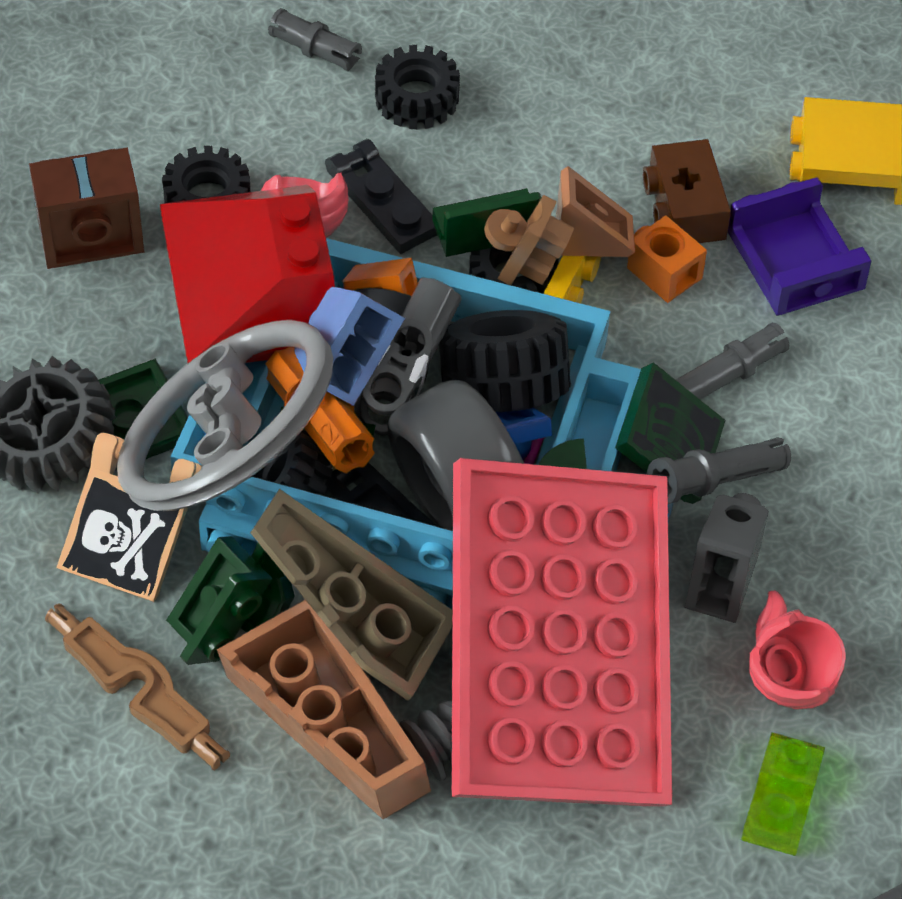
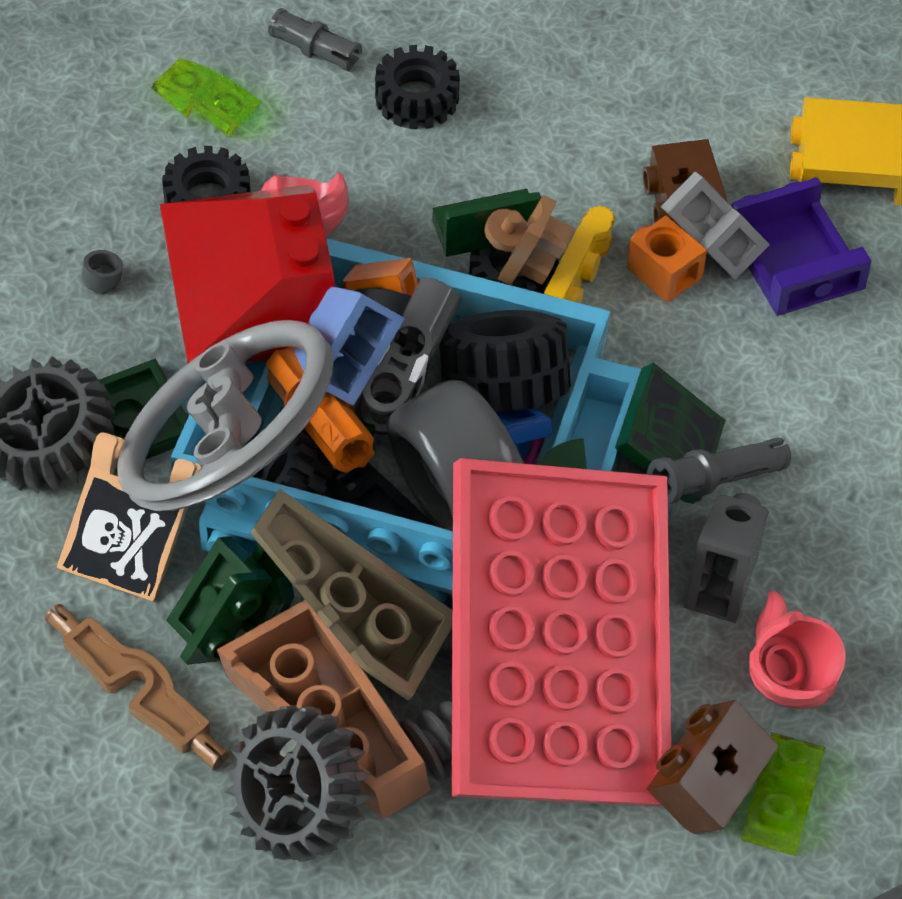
copper container [29,147,145,269] -> none
black plate [325,139,438,255] -> none
nougat slope [556,166,635,257] -> none
dark grey pin [676,322,790,400] -> none
none -> dark grey hinge [82,250,123,294]
none -> clear neon green slope [151,58,262,138]
none -> dark grey gear [225,705,371,862]
none -> reddish brown brick [646,700,779,834]
none -> light grey slope [661,171,770,280]

